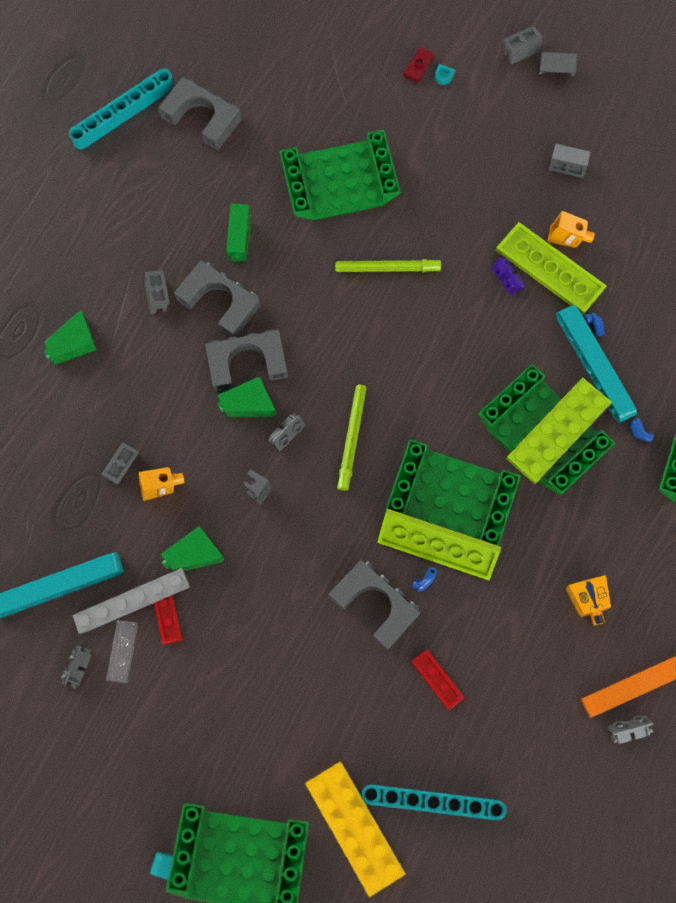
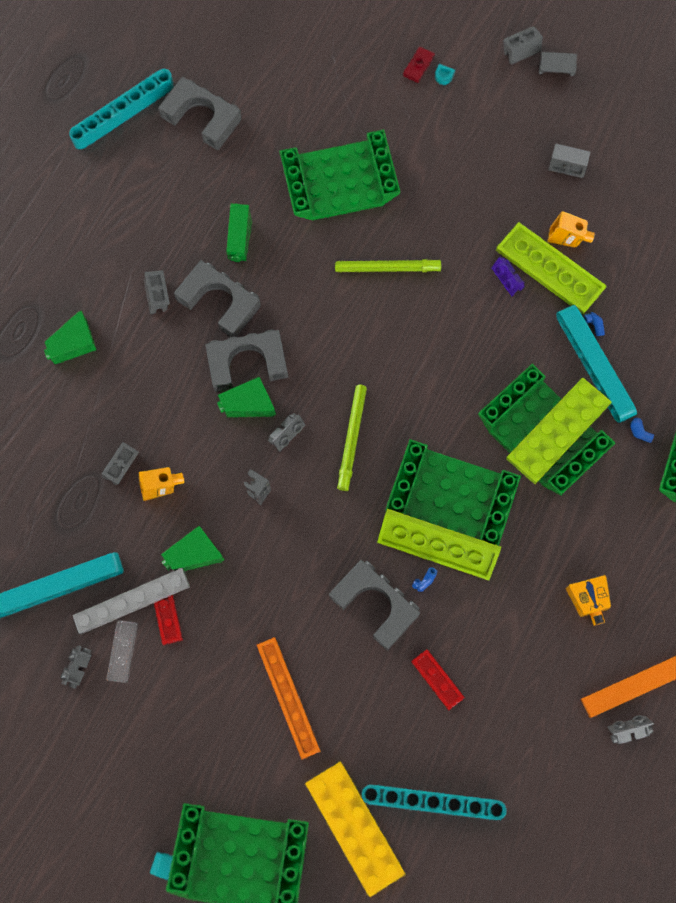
none -> orange tile [257,637,321,759]

